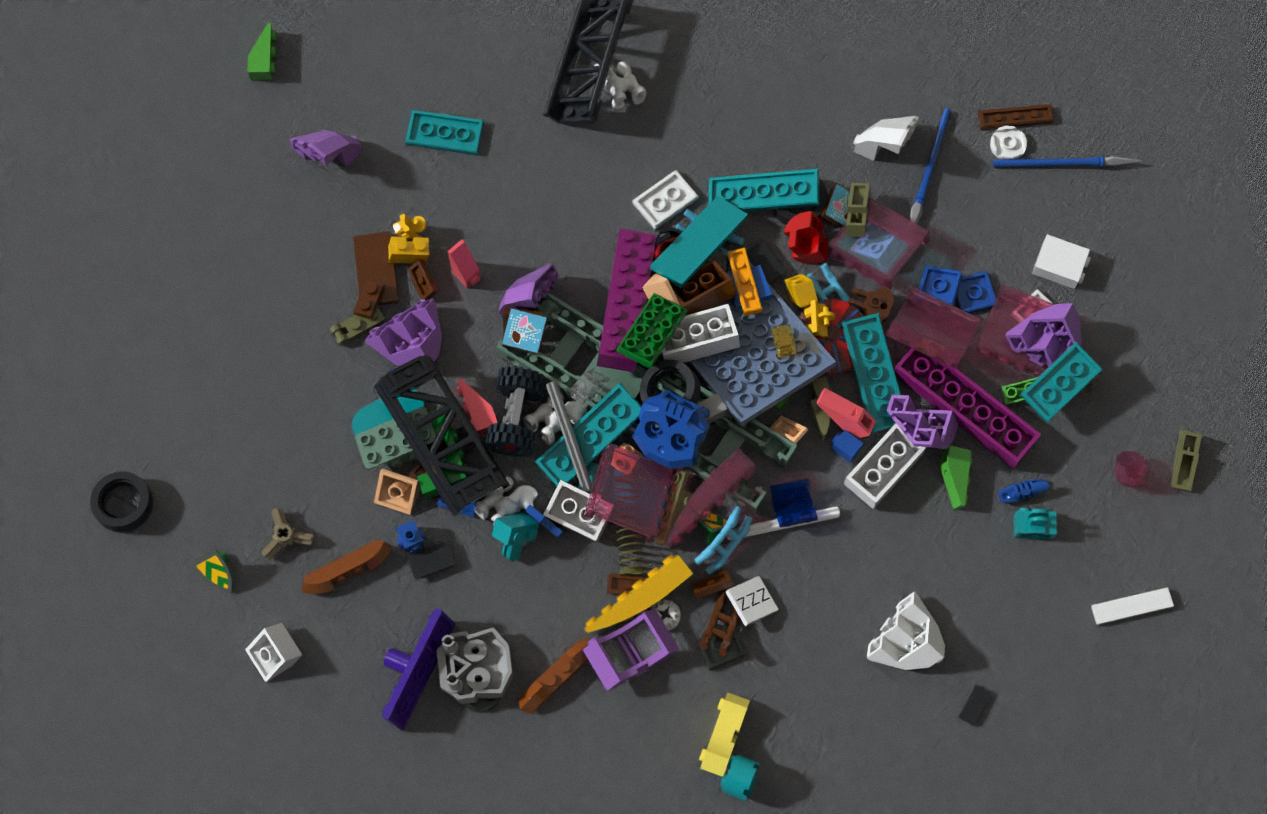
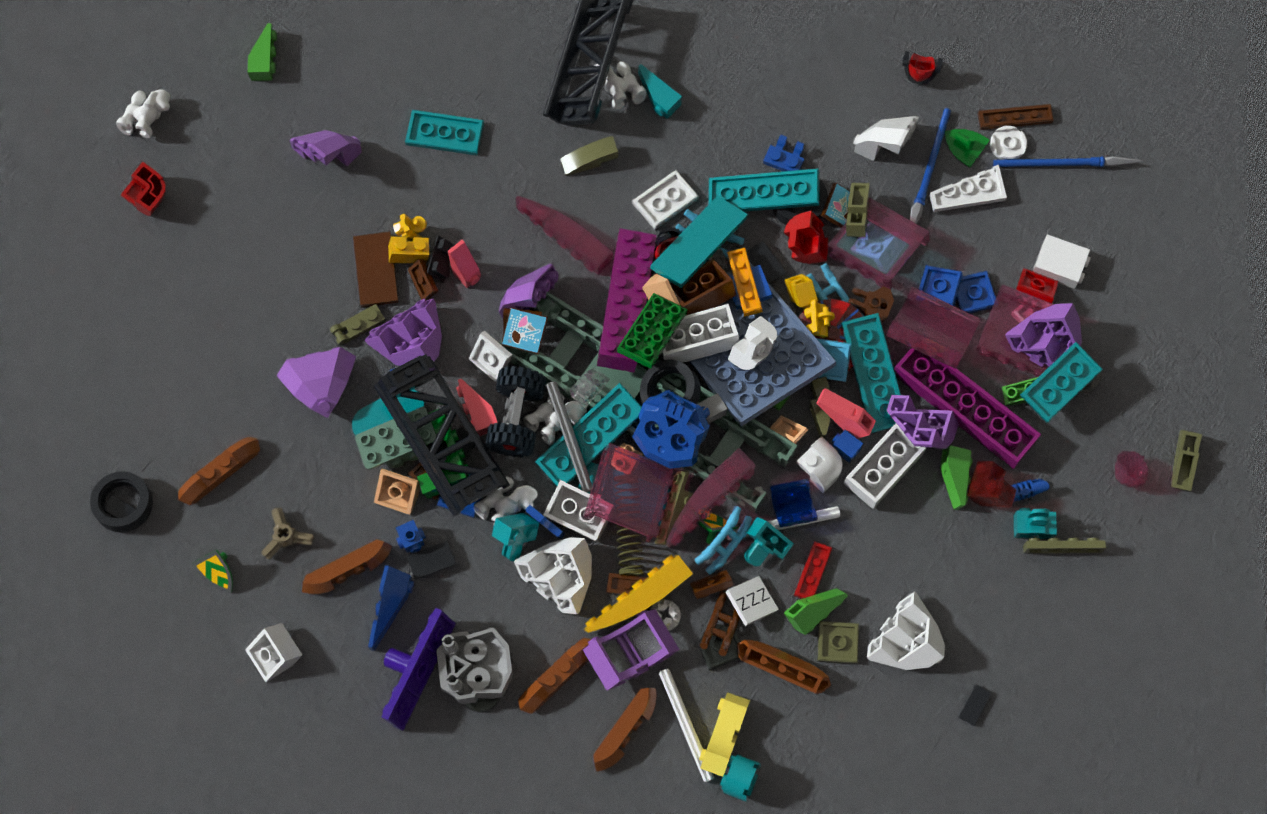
reddish brown plate [353,279,385,319] -> none
clear yellow brick [771,324,796,358] -> none
white tile [1091,587,1174,625] -> none
none -> white animal [116,89,171,138]
none -> red brick [121,162,166,216]
none -> dark orange brick [178,437,260,505]
none -> medium lavender brick [277,347,356,418]
none -> blue wedge [368,565,414,651]
none -> black piece [427,235,455,283]
none -> white tile [469,331,513,383]
none -> white brick [514,537,592,614]
none -> clear pink slope [515,196,613,275]
none -> olive slope [560,136,618,176]
none -> dark orange brick [593,688,657,772]
none -> teal slope [638,64,682,119]
none -> white axle [659,669,714,782]
none -> white brick [728,316,777,370]
none -> dark orange brick [737,640,831,694]
none -> teal brick [744,517,794,567]
none -> blue plate [763,135,804,172]
none -> bright green slope [784,588,848,635]
none -> red tile [794,541,832,599]
none -> white brick [797,437,843,493]
none -> medium azure tile [816,338,851,382]
none -> olive tile [817,621,859,664]
none -> red cap [902,51,943,85]
none -> white wing [929,164,1007,212]
none -> green shield [944,129,990,168]
none -> clear red brick [967,461,1017,508]
none -> red tile [1016,268,1059,304]
none -> olive plate [1023,538,1106,553]

